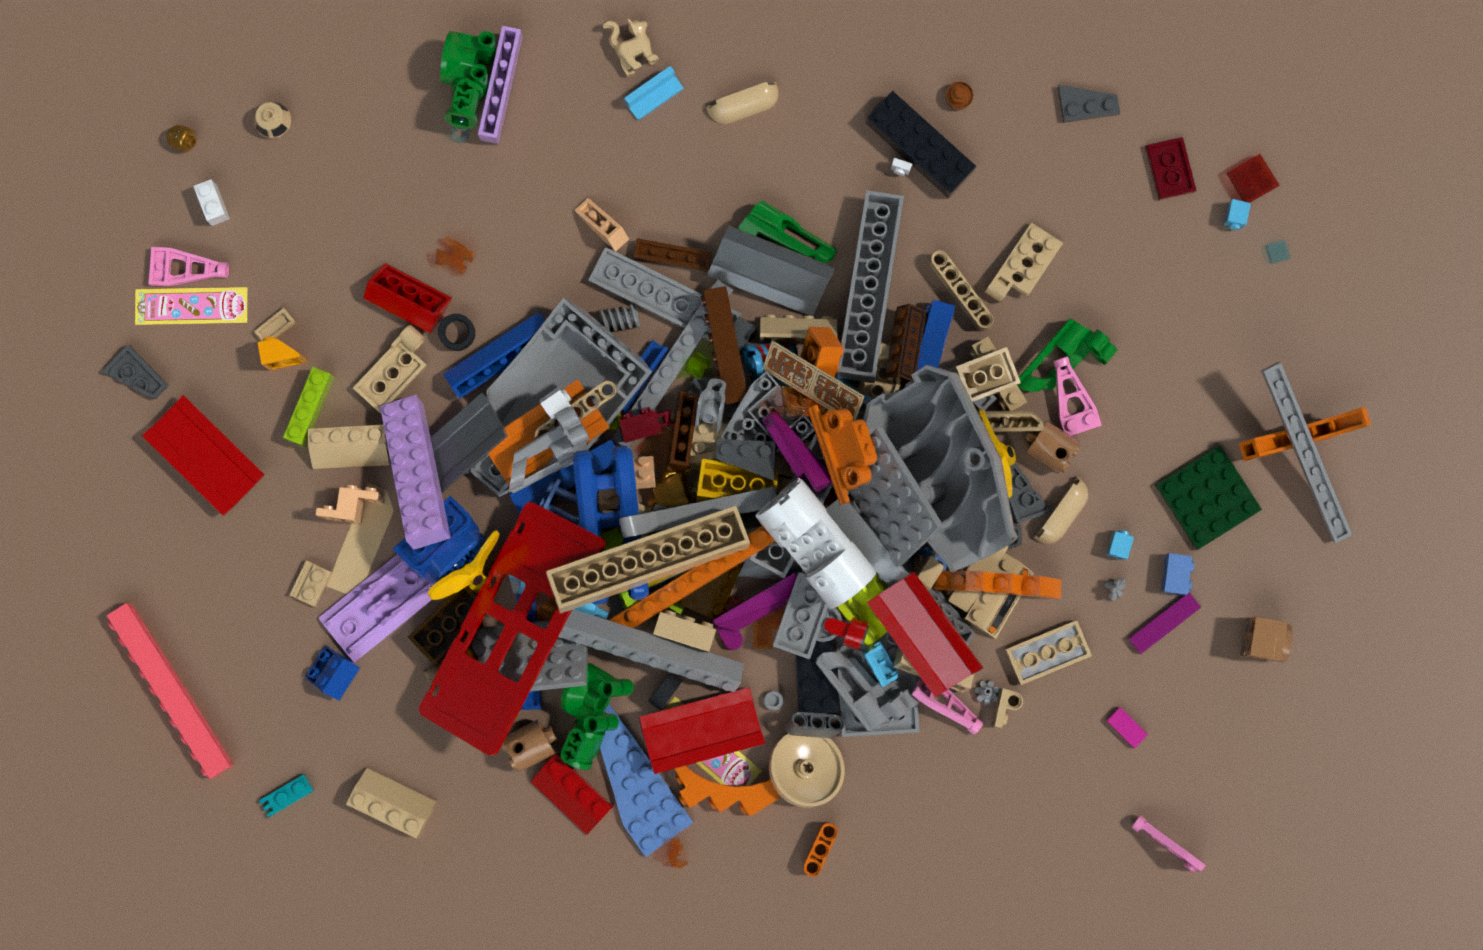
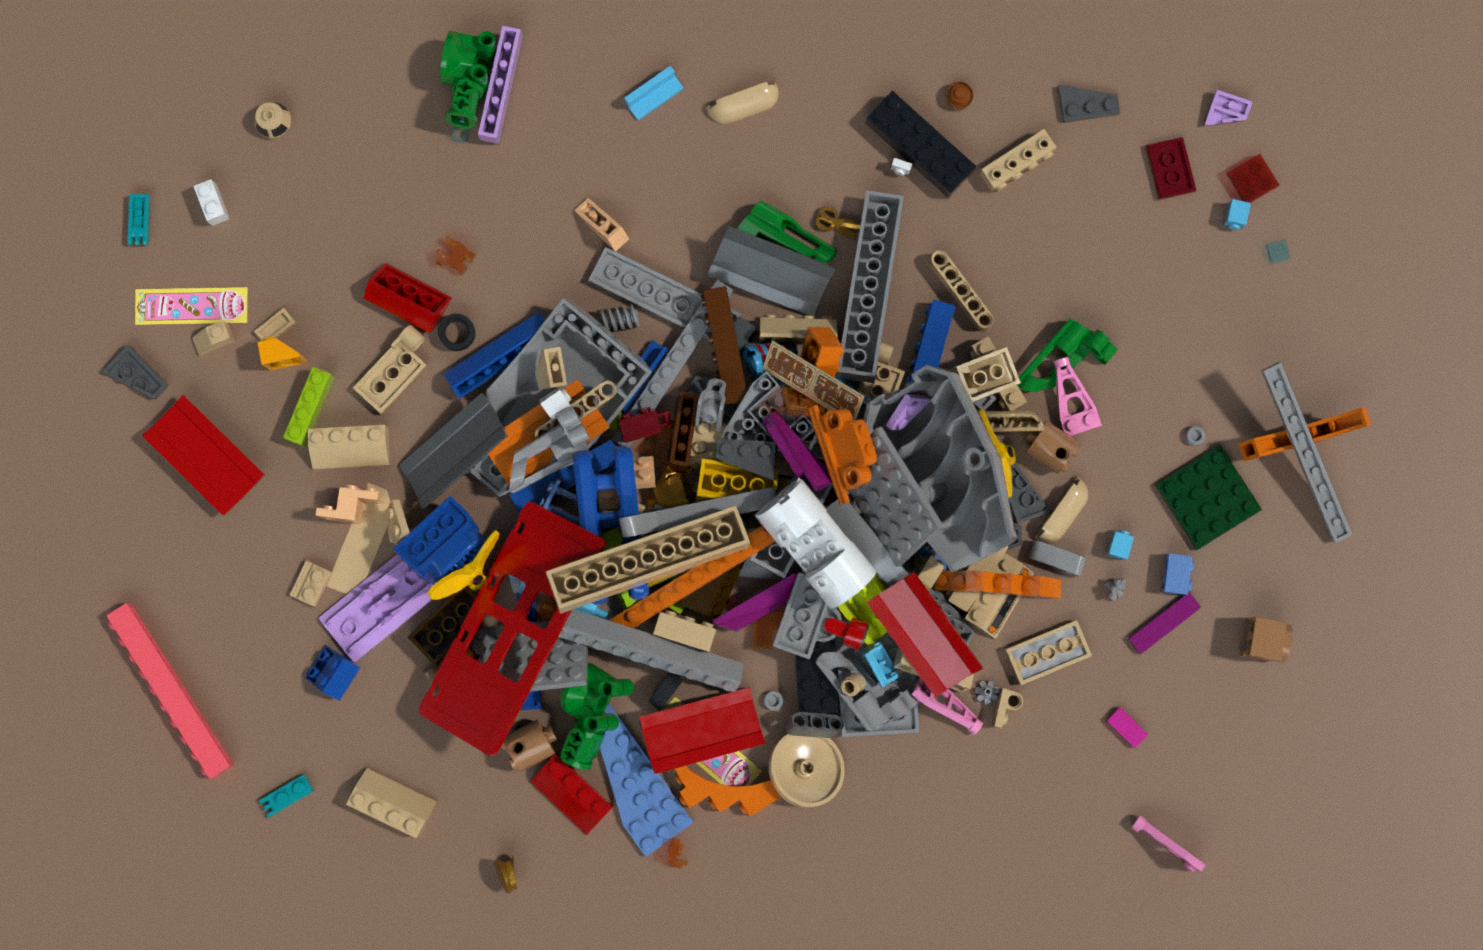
bright pink plate [149,247,229,287] -> none
pearl gold head [167,124,197,152] -> none
lavender brick [380,395,451,550] -> none
tan animal [602,19,659,77] -> none
reddish brown plate [633,238,712,272] -> none
clear neon green bracket [684,352,712,379] -> none
magenta tile [715,613,743,650] -> none
orange beam [803,822,838,877] -> none
reddish brown brick [885,304,926,385] -> none
tan hinge [985,222,1063,303] -> none
none -> teal hinge [128,194,151,245]
none -> tan slope [192,320,235,356]
none -> tan plate [386,499,410,545]
none -> pearl gold piece [494,855,517,894]
none -> tan slope [536,347,567,390]
none -> pearl gold piece [815,207,860,239]
none -> tan brick [841,673,866,696]
none -> lavender wing [886,393,931,431]
none -> tan brick [979,129,1057,192]
none -> light grey beam [1028,540,1086,577]
none -> light grey tile [1185,426,1205,446]
none -> lavender wing [1204,90,1253,126]

